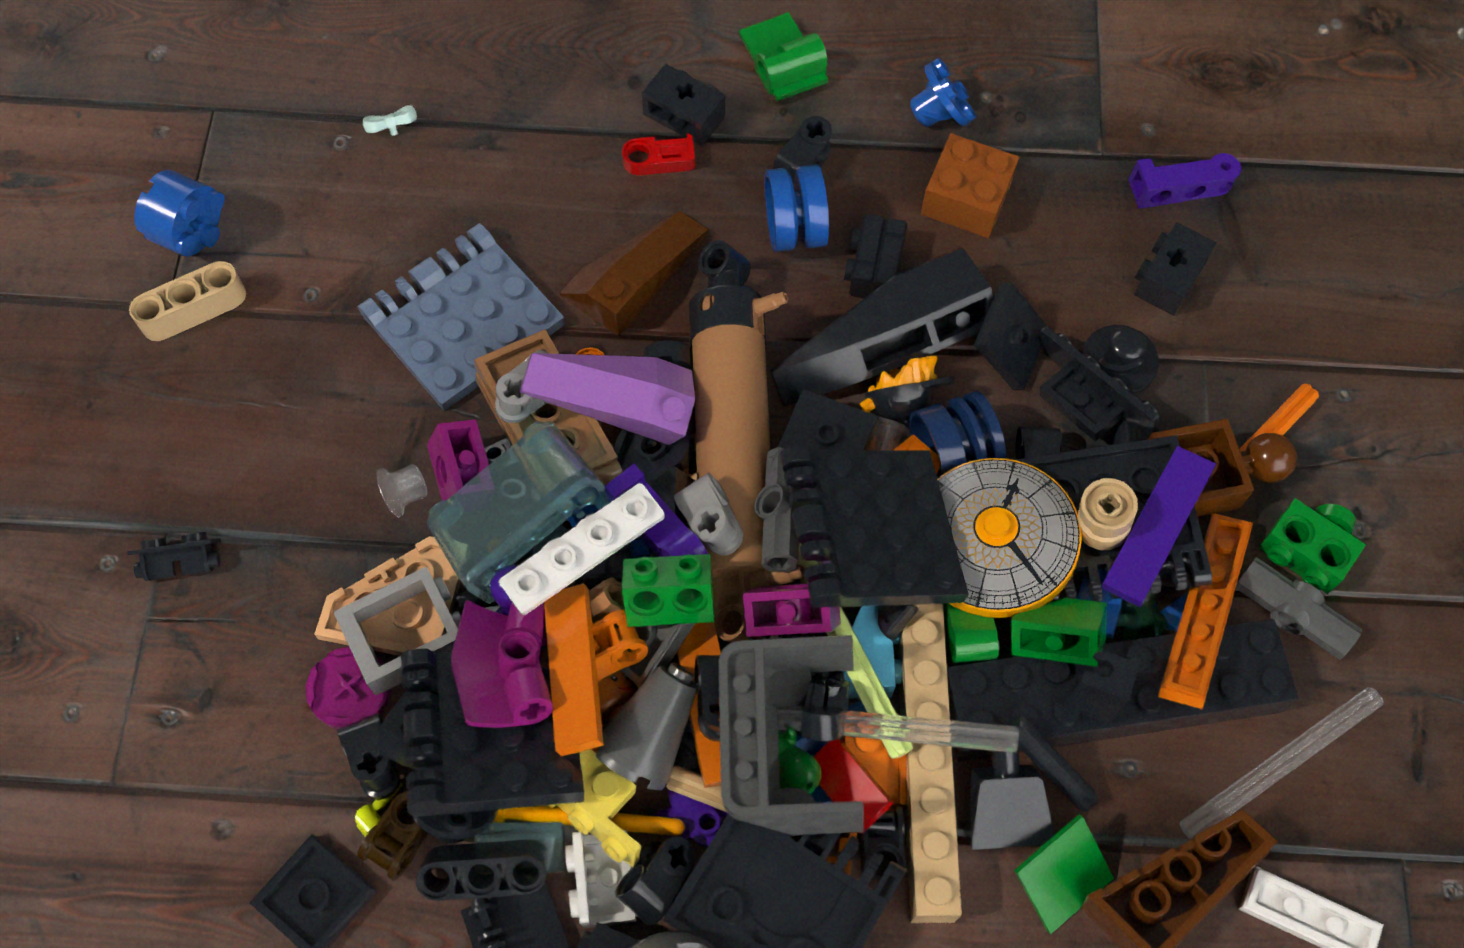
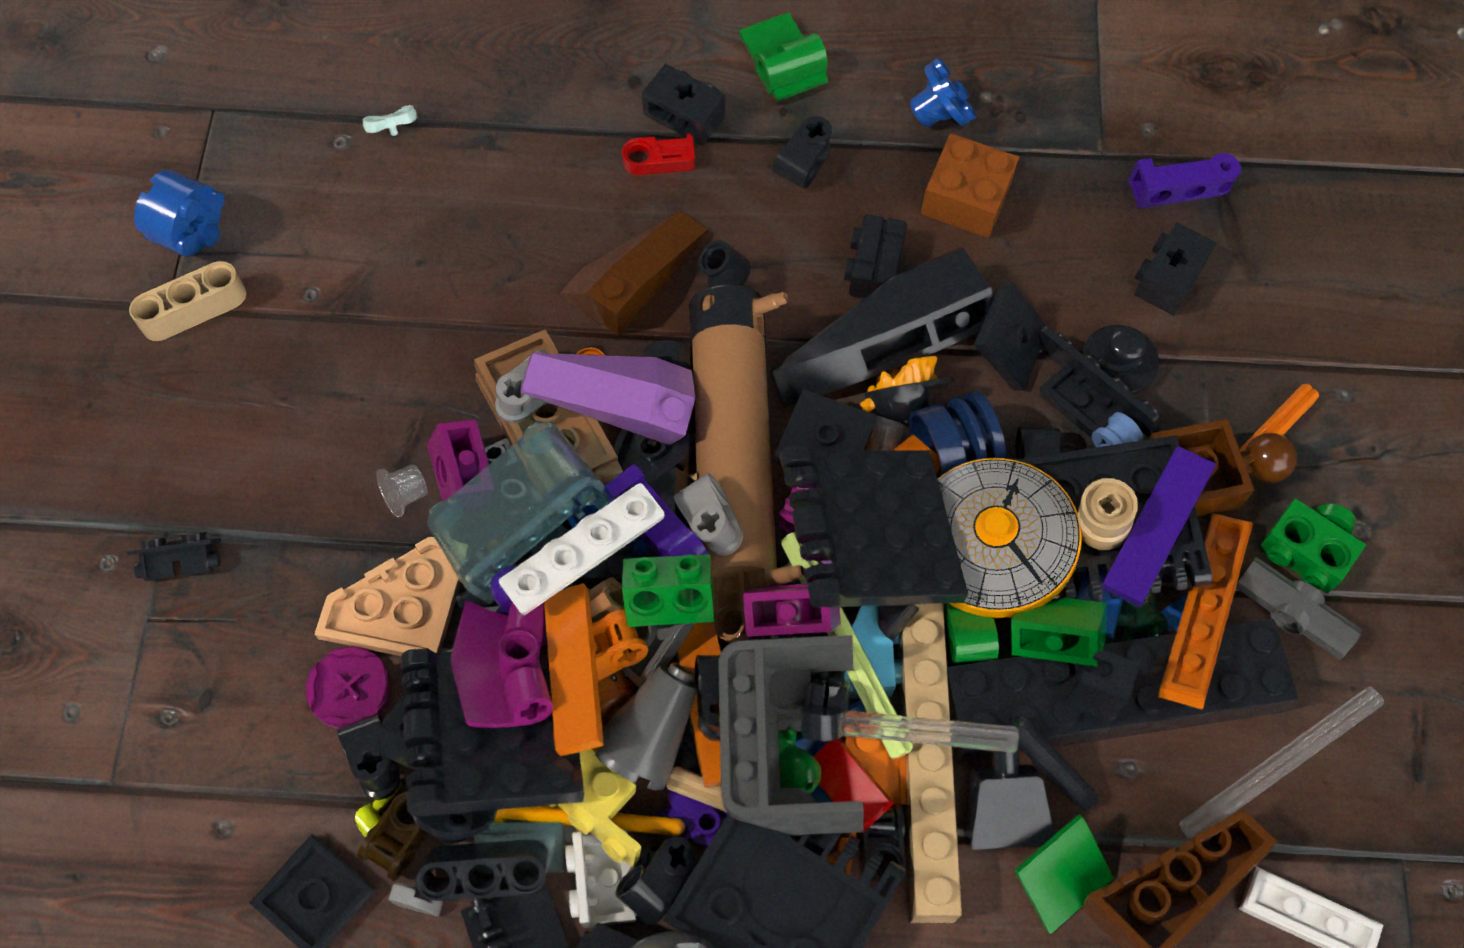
light grey window [333,566,461,696] -> none
sand blue hinge [357,223,565,411] -> none
dark grey piece [754,447,801,573] -> none
blue wheel [764,164,829,252] -> none
none -> light grey tile [389,883,443,917]
none -> medium blue wheel [1092,412,1144,447]

